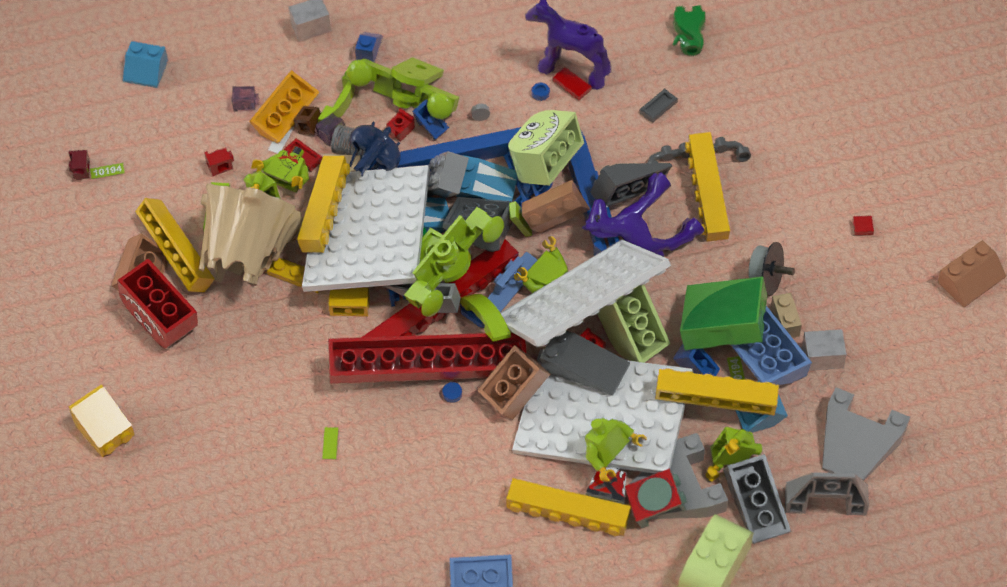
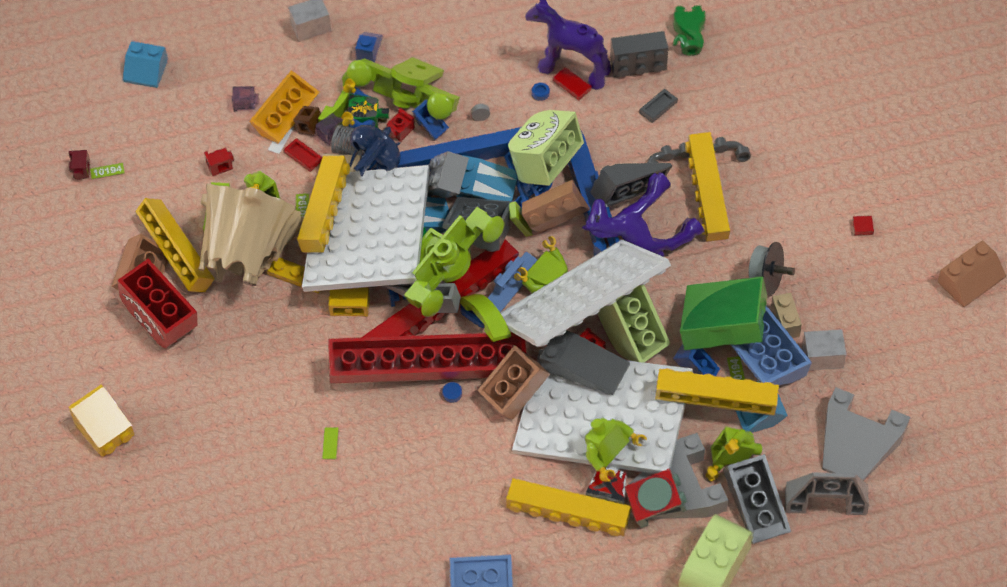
lime torso [251,146,309,193] -> none
none -> lime sticker [296,194,309,217]
none -> torso [341,78,389,130]
none -> dark grey brick [610,31,668,77]

